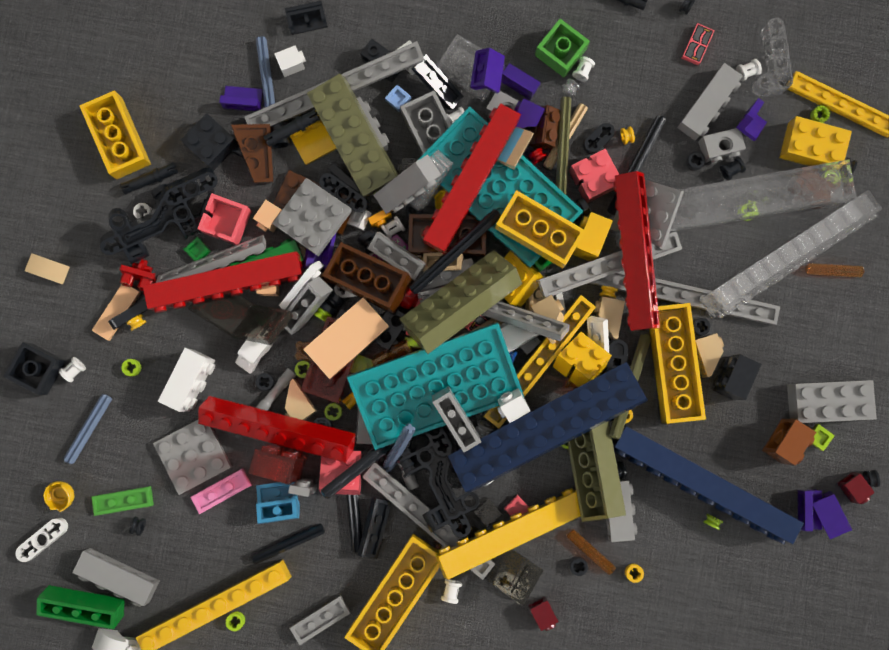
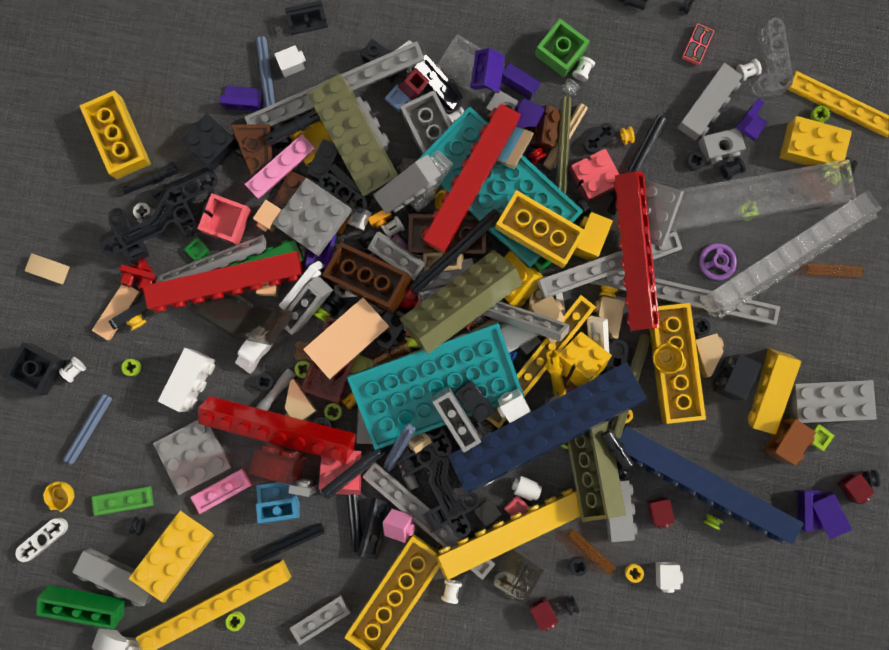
none -> yellow brick [129,511,214,603]
none -> bright pink plate [245,134,315,200]
none -> black plate [307,139,338,180]
none -> bright pink brick [383,509,415,543]
none -> dark red brick [398,68,430,100]
none -> tan plate [407,432,432,453]
none -> black plate [455,379,496,424]
none -> white brick [512,476,542,501]
none -> yellow pin [546,350,566,397]
none -> black bush [564,596,579,616]
none -> black pin [601,429,634,469]
none -> dark red brick [646,497,675,529]
none -> yellow hair [652,343,684,374]
none -> white brick [656,562,683,593]
none -> medium lavender piece [699,243,737,281]
none -> yellow wedge [748,348,801,435]

